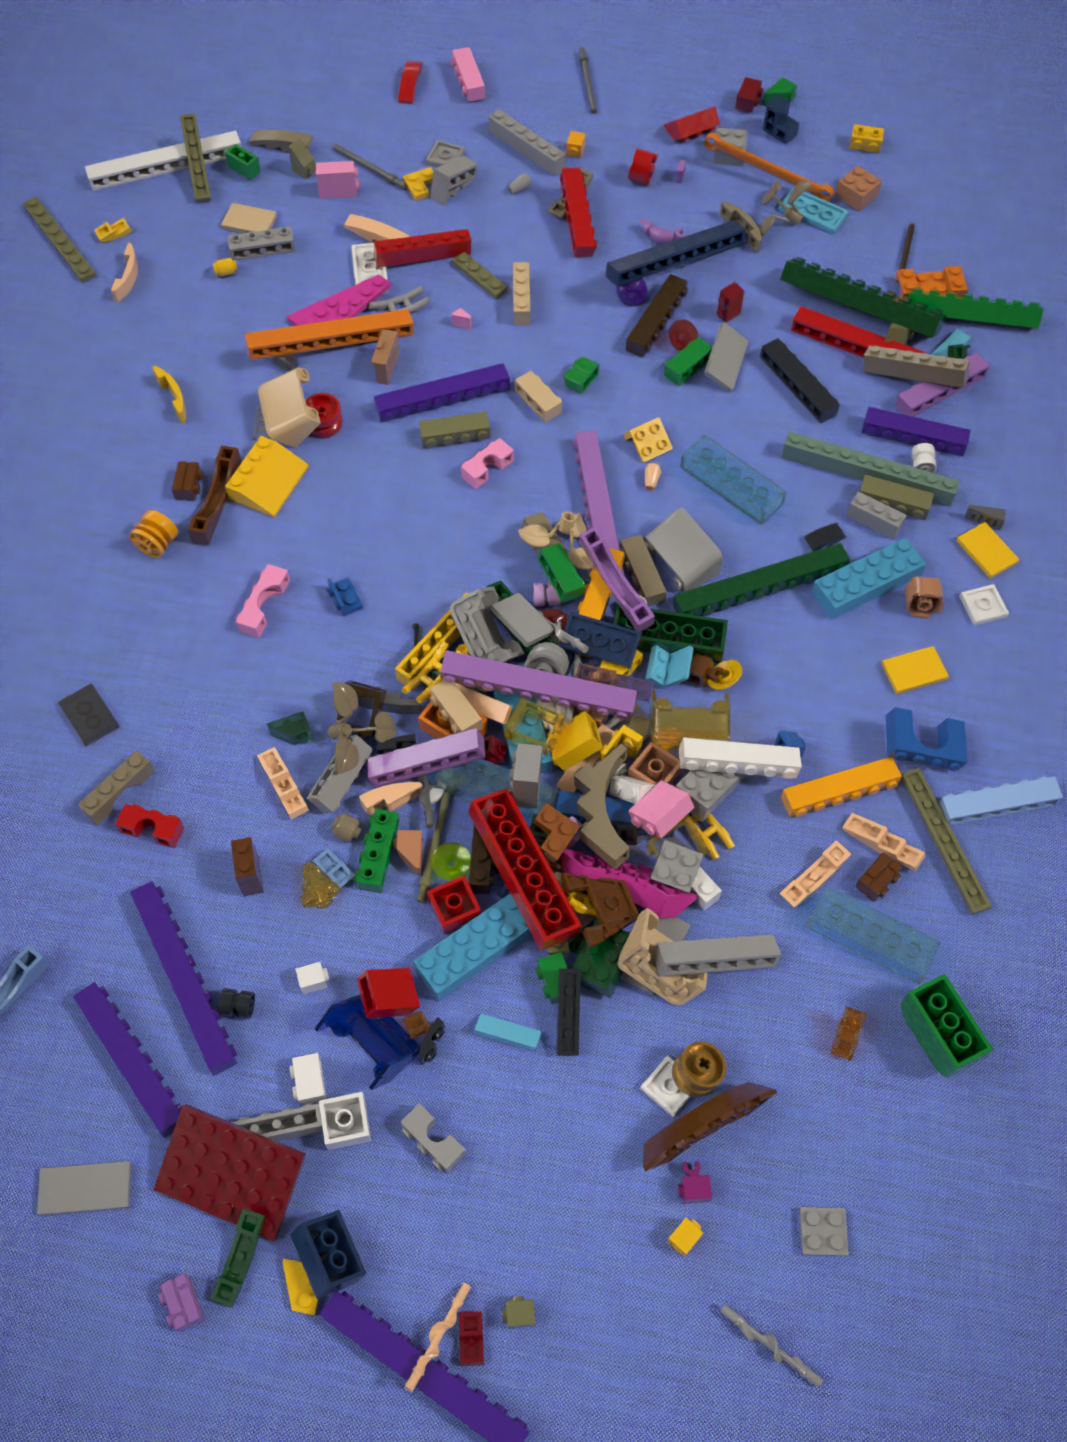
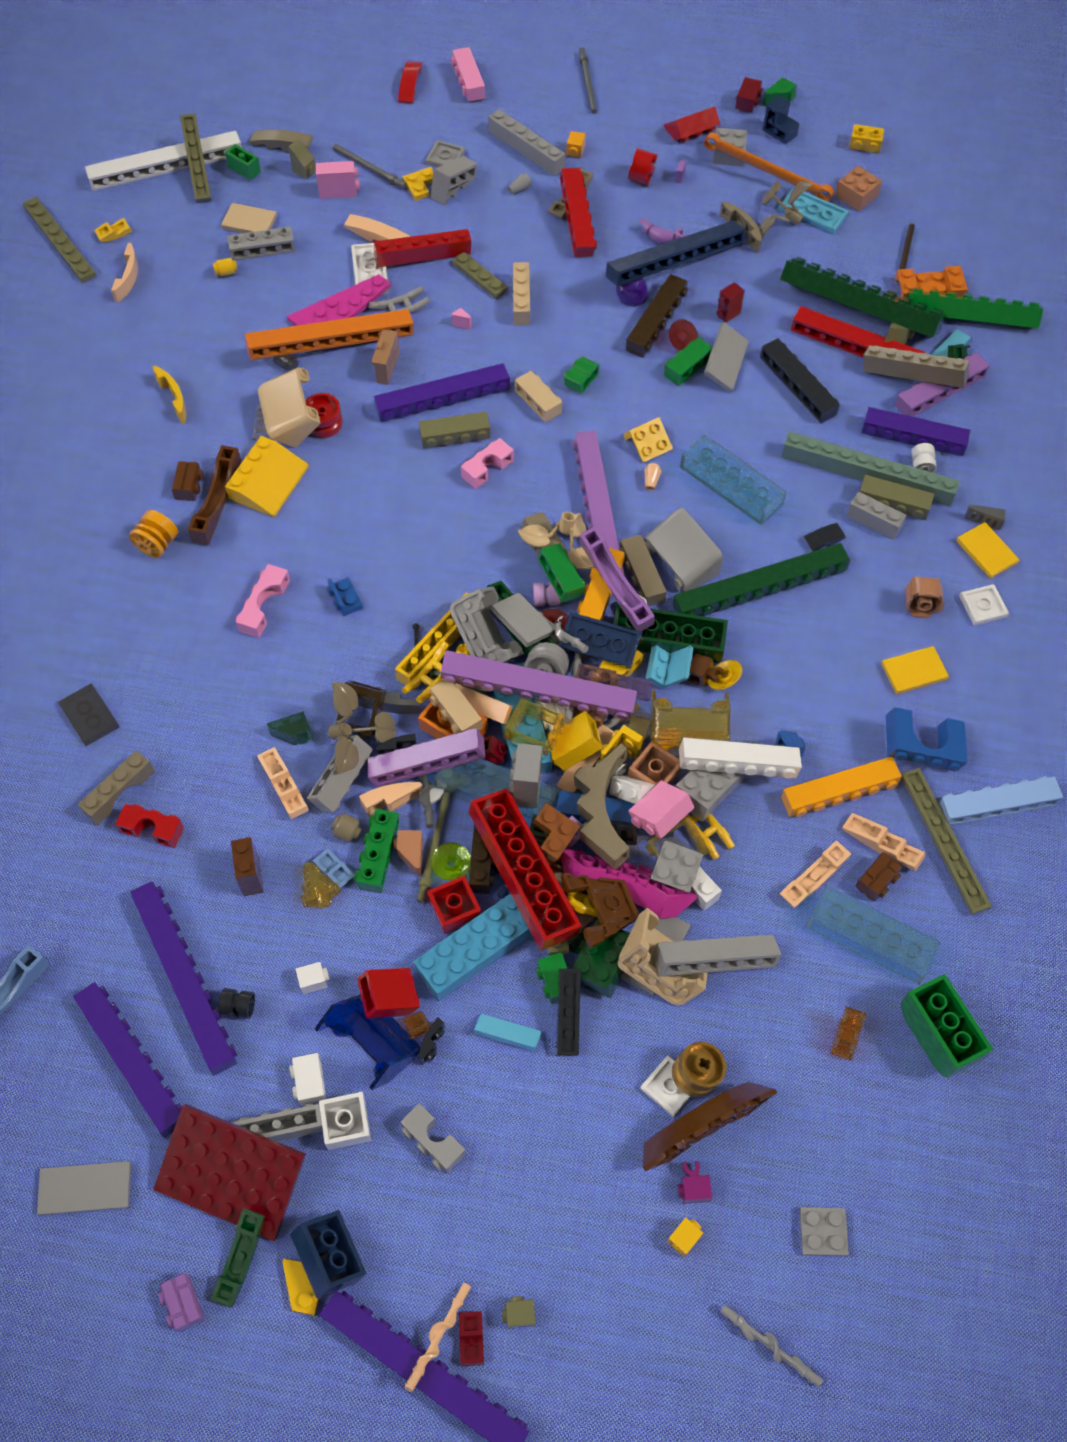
dark azure brick [811,537,926,620] -> none

